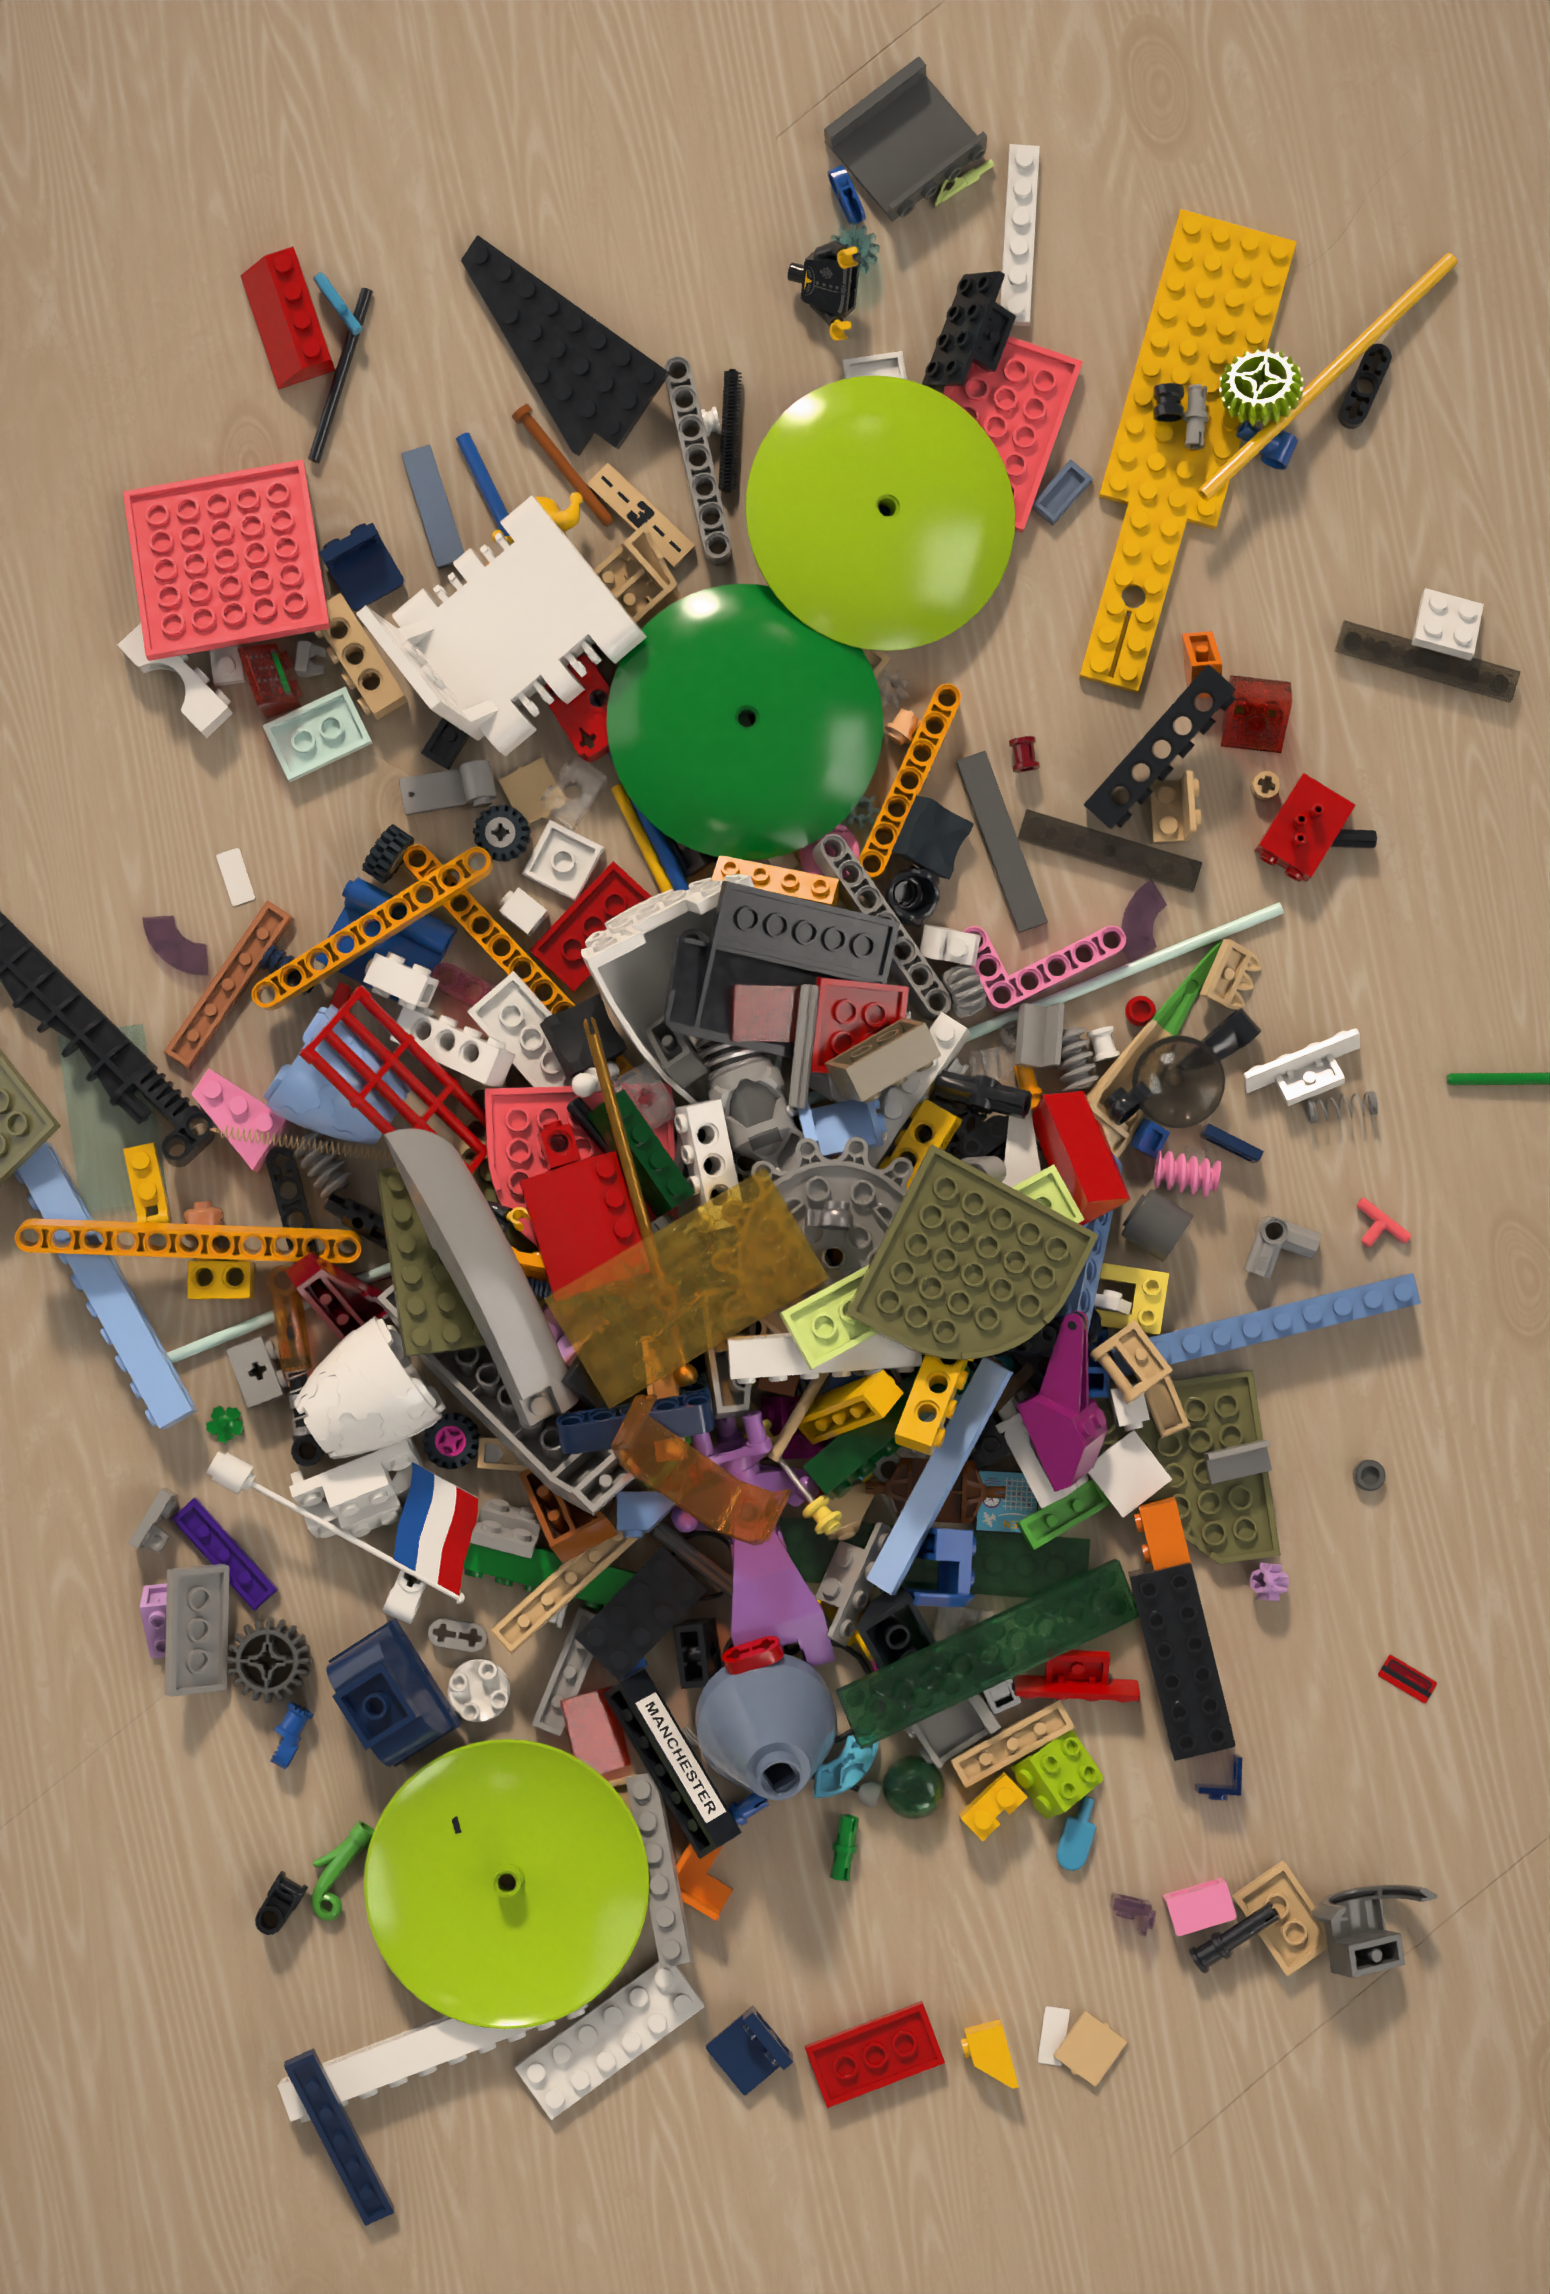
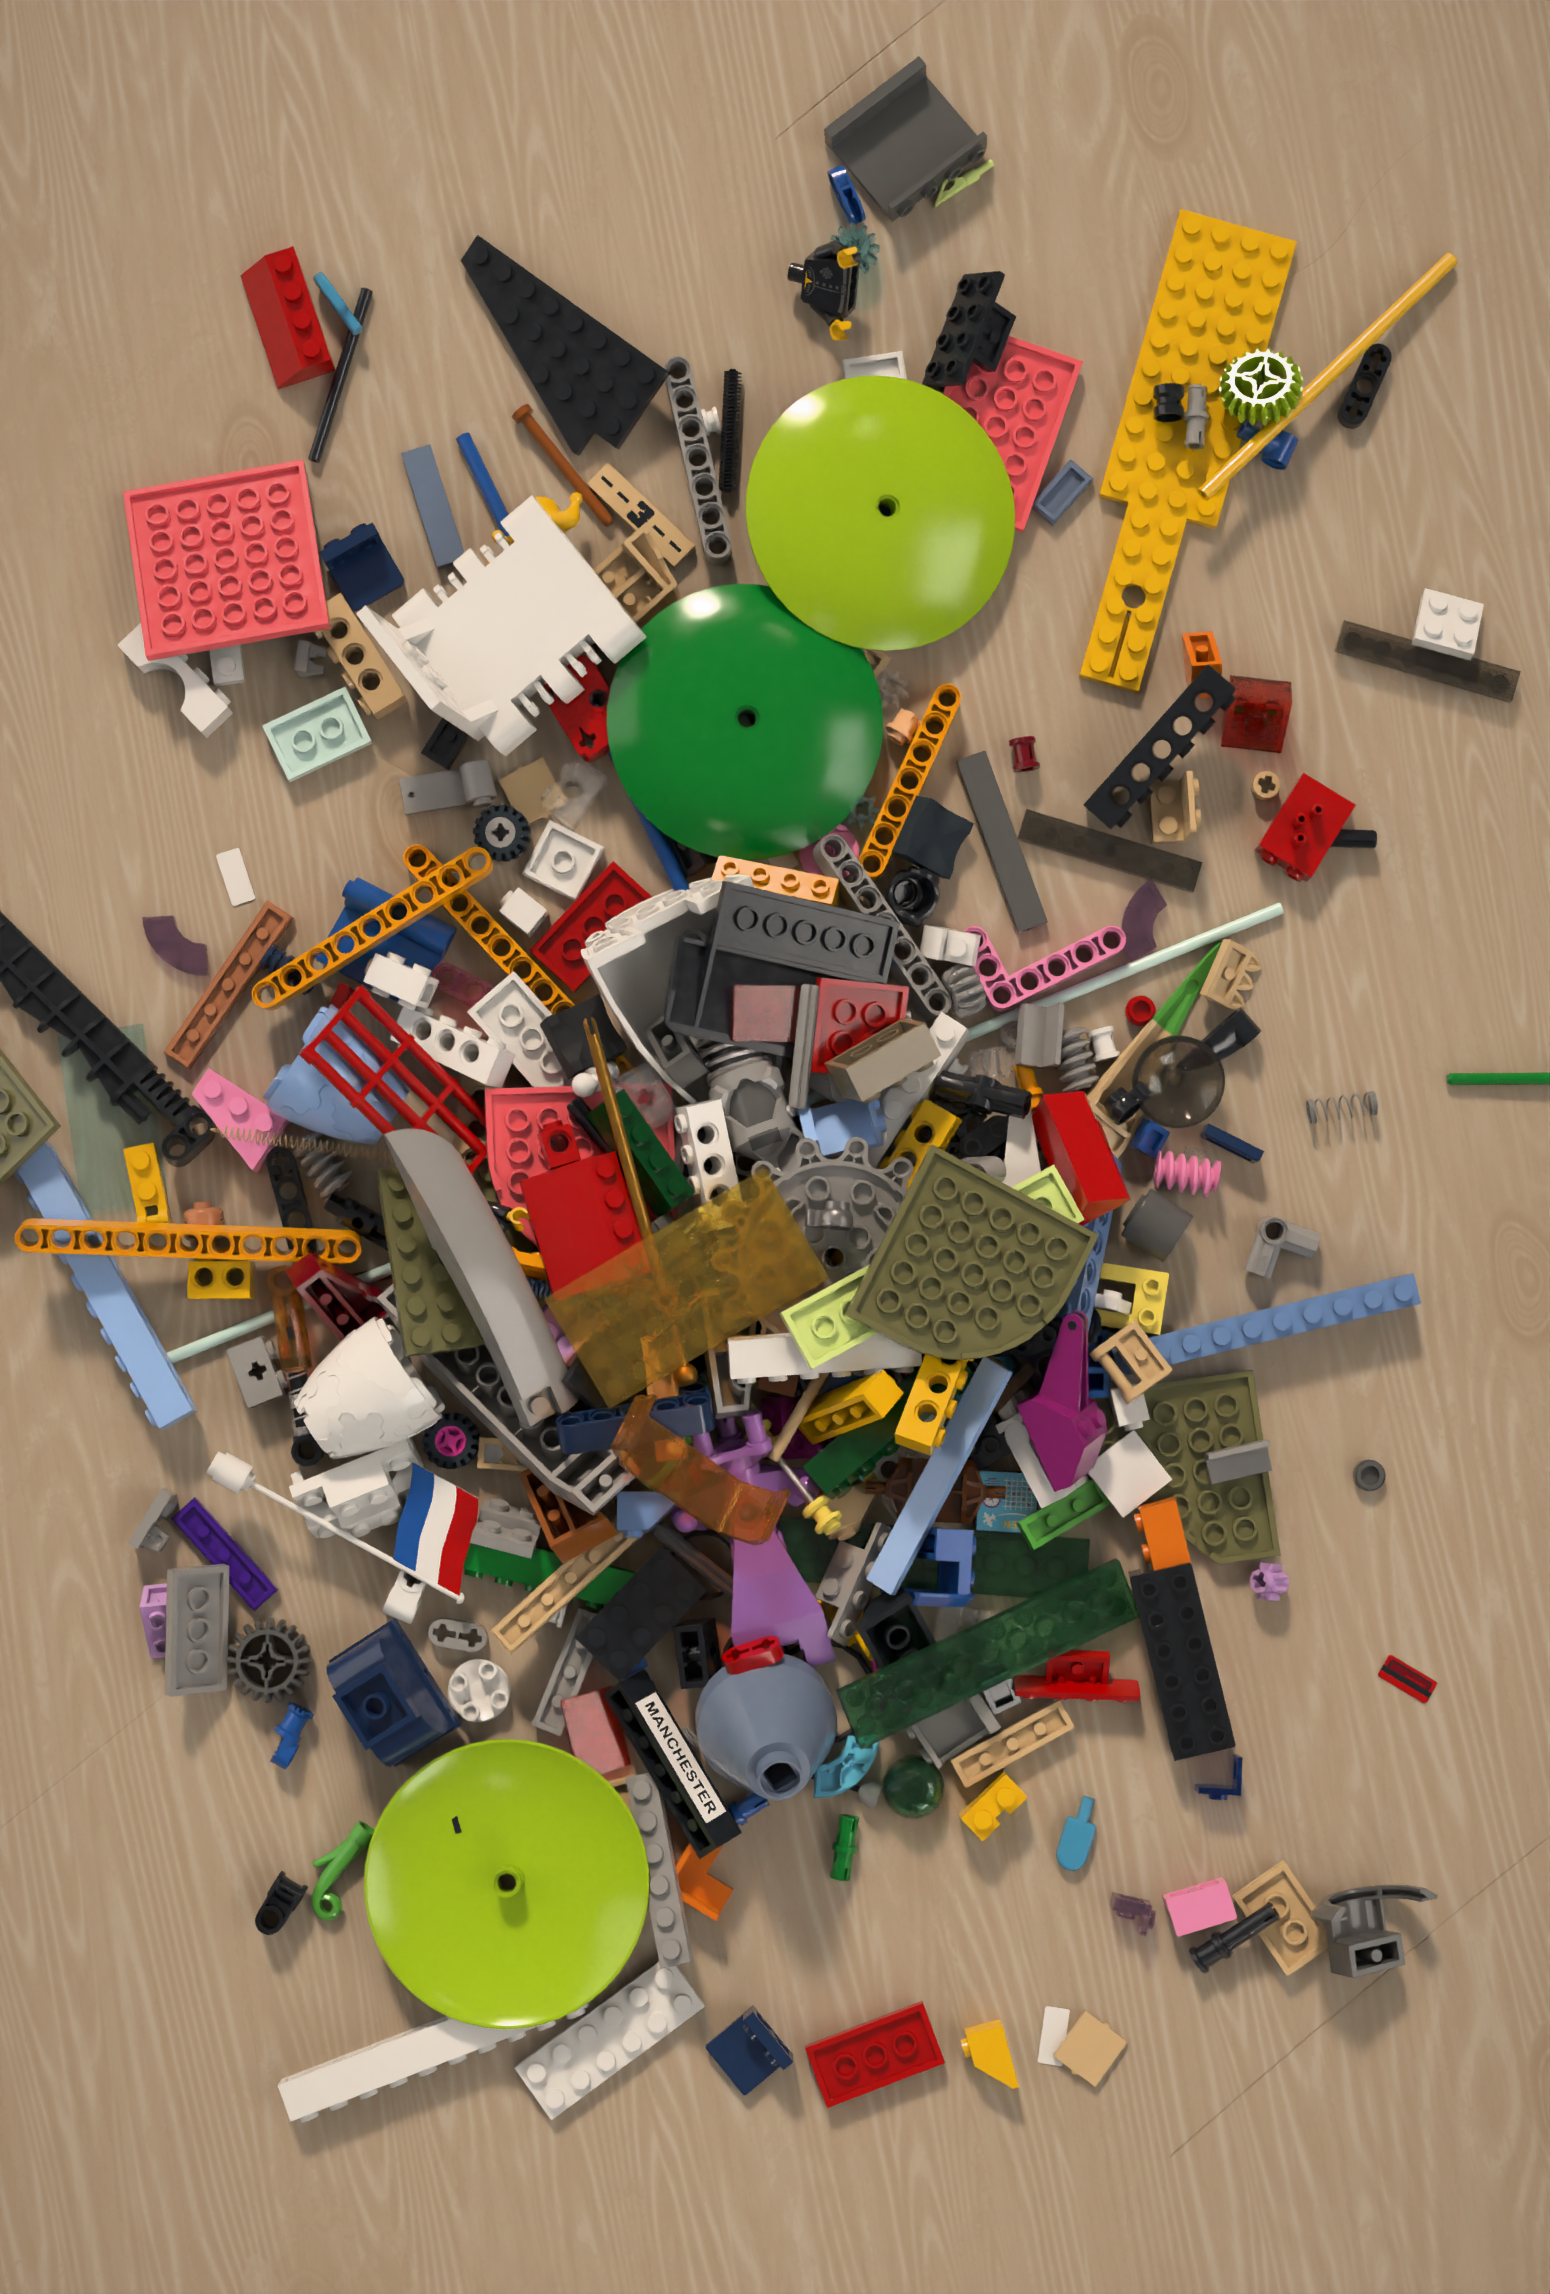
green plant [206,1406,244,1444] -> none
clear red slope [237,643,303,719] -> none
dark blue plate [284,2048,394,2226] -> none
black wheel [362,824,414,884] -> none
yellow piece [611,784,673,893] -> none
white plate [1000,144,1040,326] -> none
lime bracket [1011,1730,1103,1820] -> none
tan tile [1137,1375,1190,1438] -> none
white bracket [1243,1029,1360,1106] -> none
coral piece [1357,1197,1411,1248] -> none

